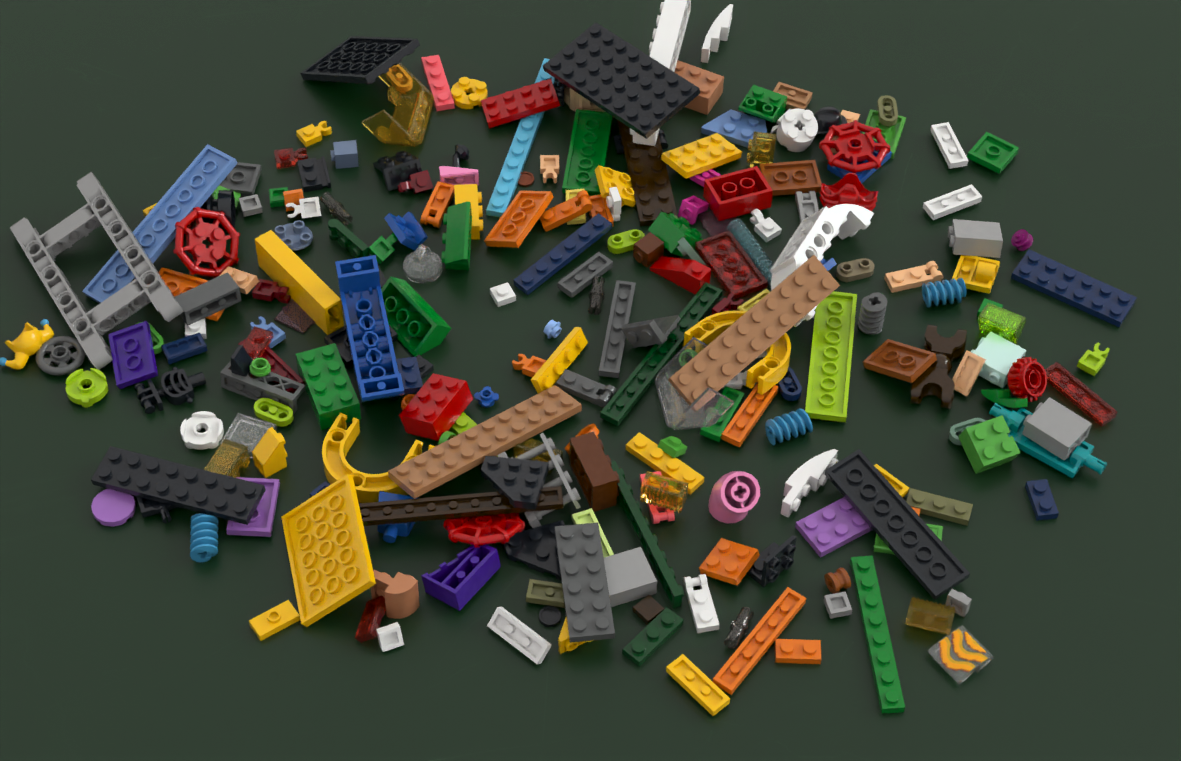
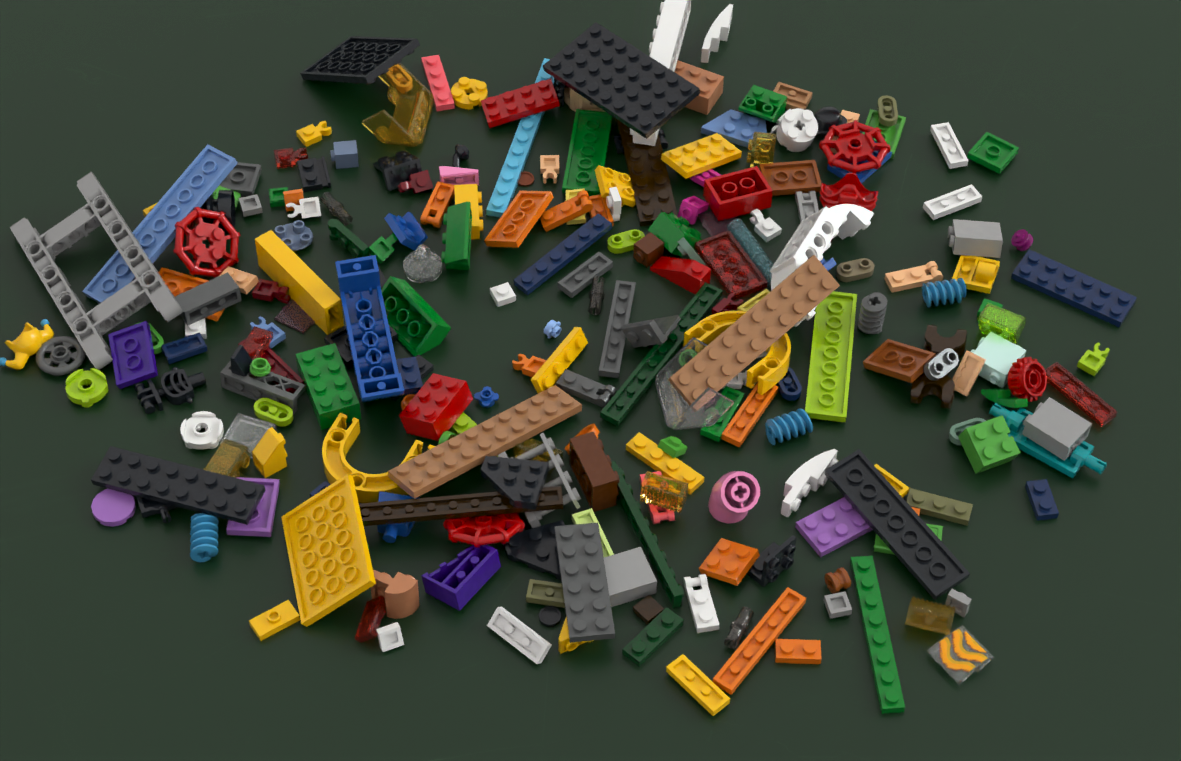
none -> plate [924,348,959,381]

